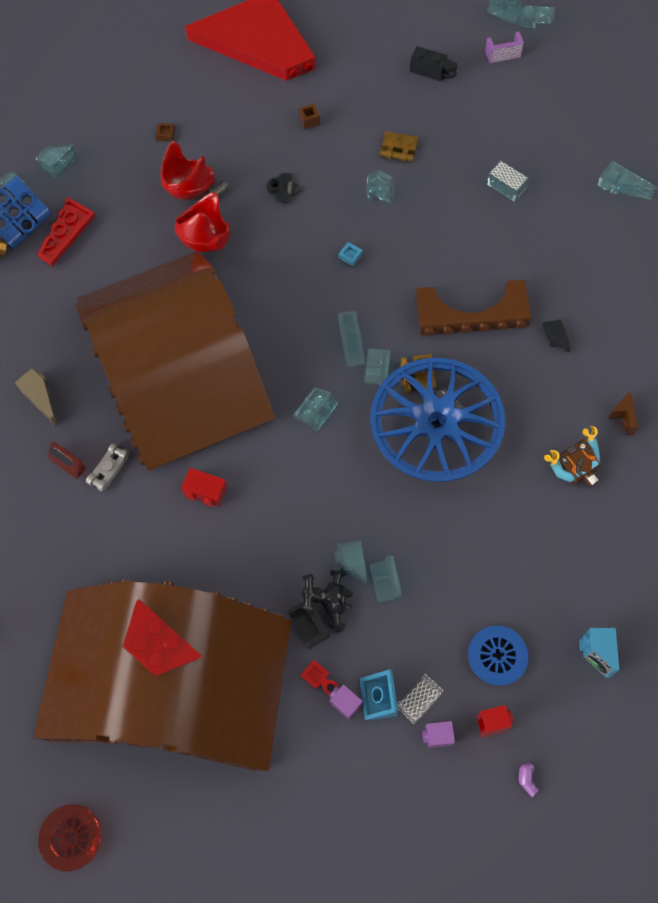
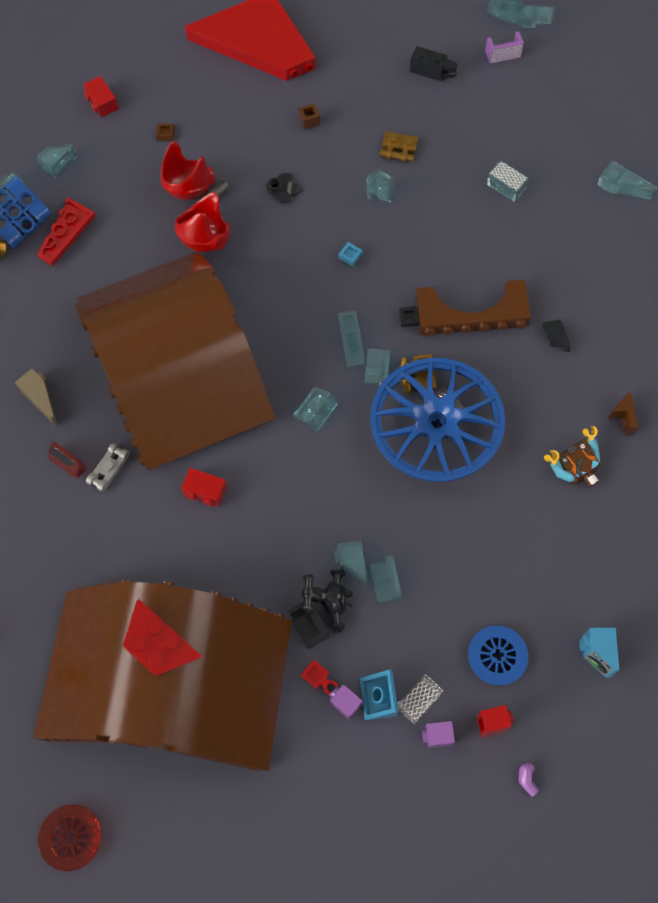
none -> red piece [83,76,119,118]
none -> black plate [399,306,419,327]

